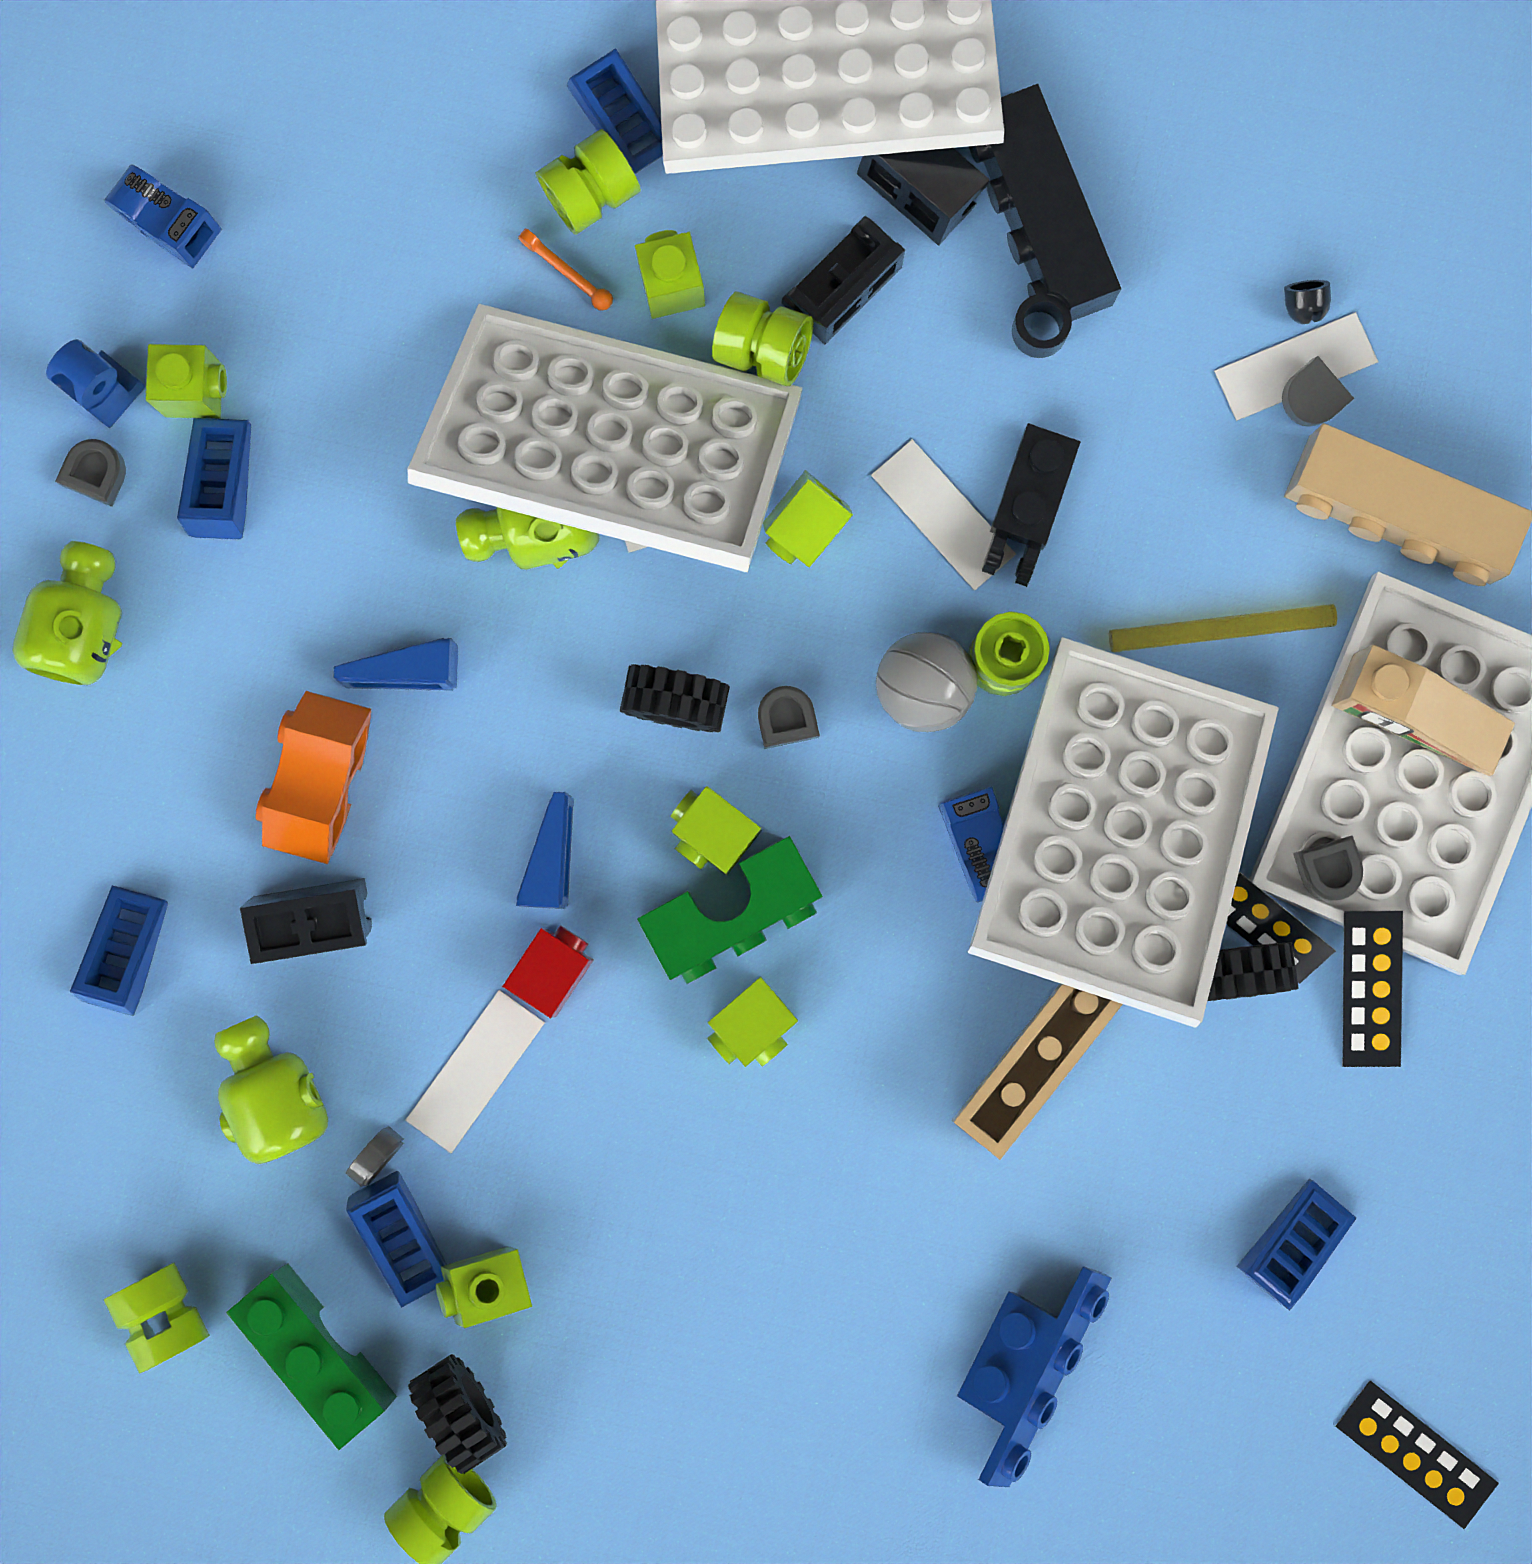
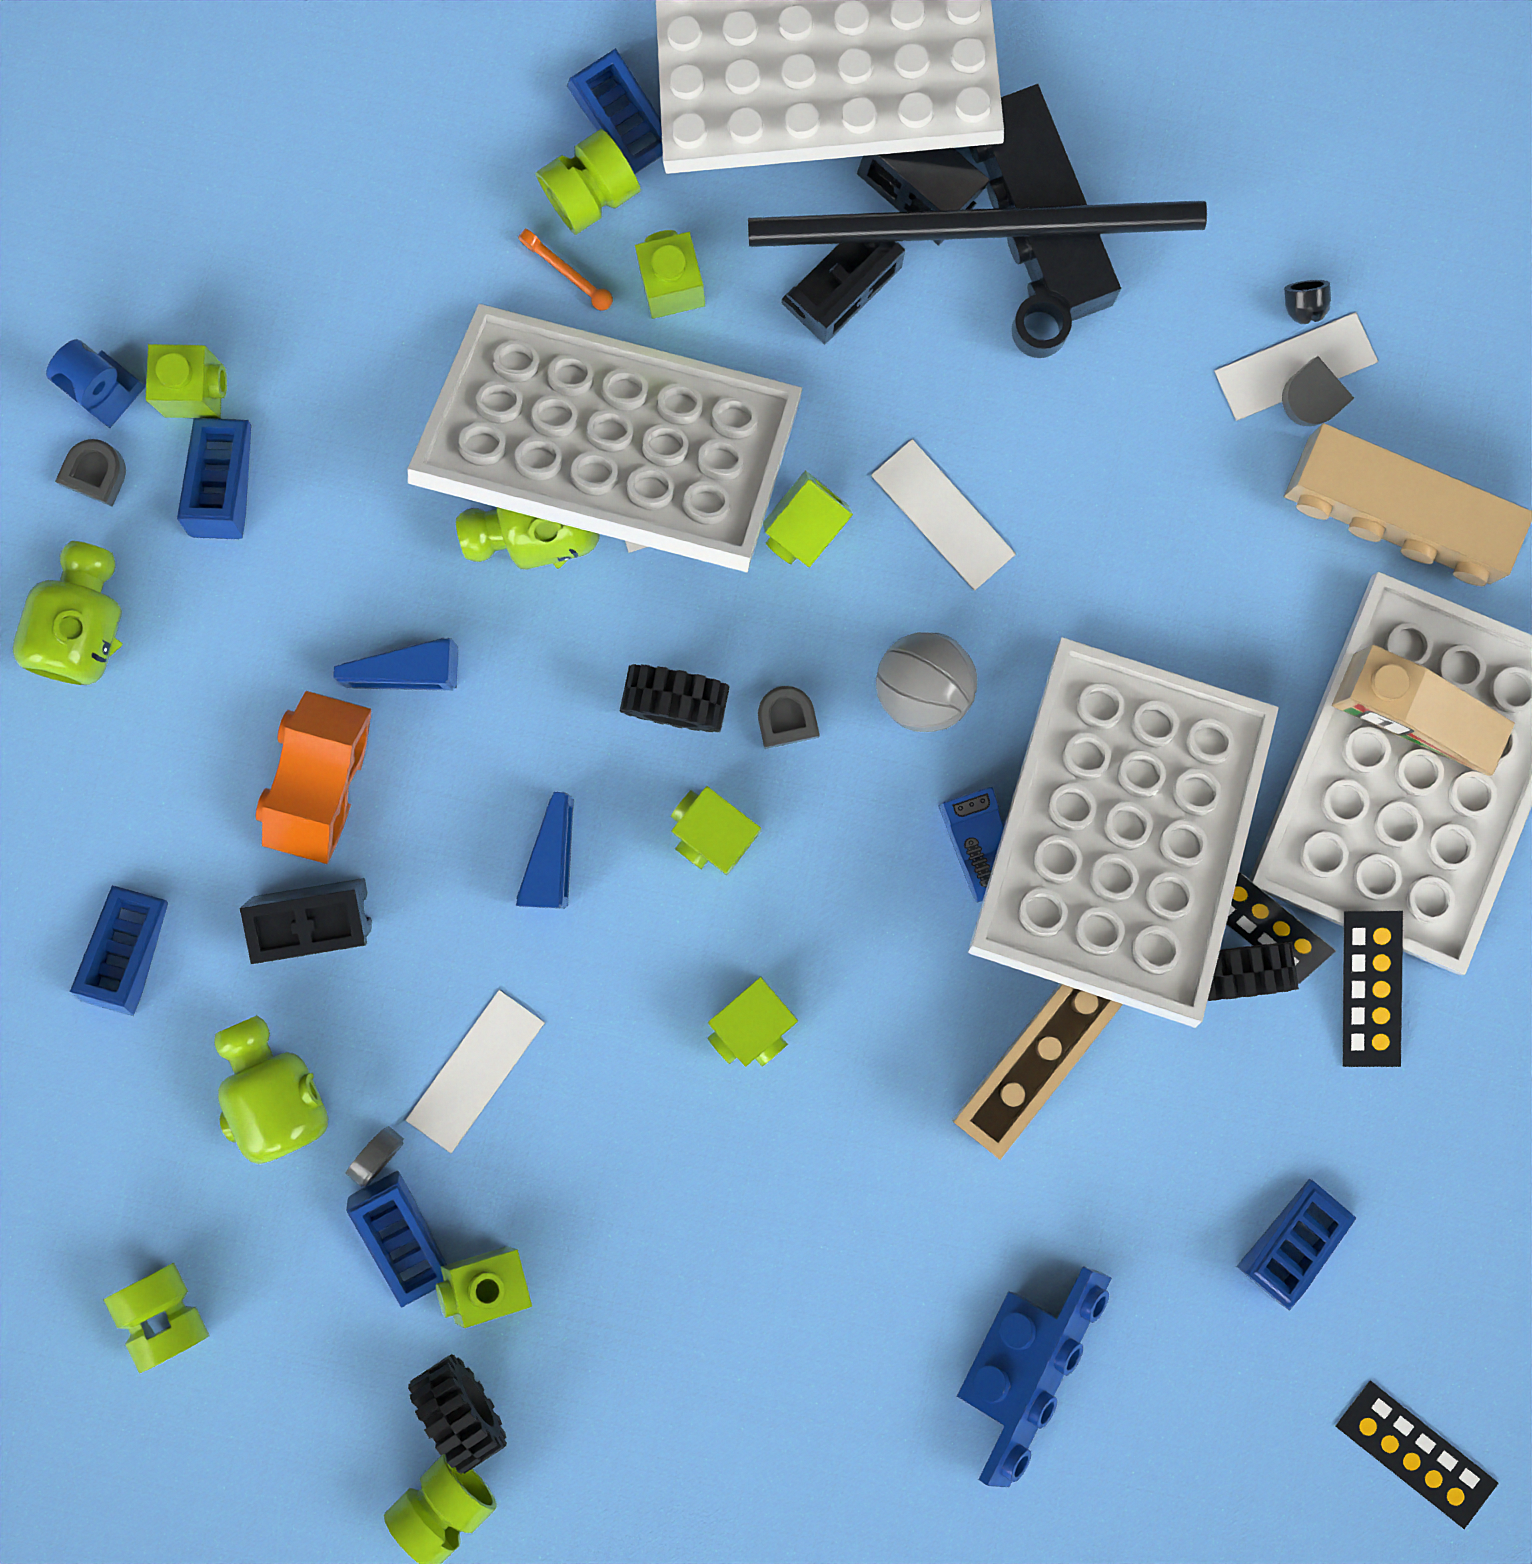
blue leg [104,165,222,269] -> none
green arch [226,1263,397,1451] -> none
red brick [502,925,594,1019] -> none
green arch [637,836,823,984] -> none
lime wheel [712,291,814,386] -> none
lime wheel [968,611,1050,696] -> none
black hinge [982,423,1081,587] -> none
clear yellow bar [1109,604,1337,653] -> none
dark grey tile [1293,835,1363,901] -> none
none -> black piece [748,201,1207,247]

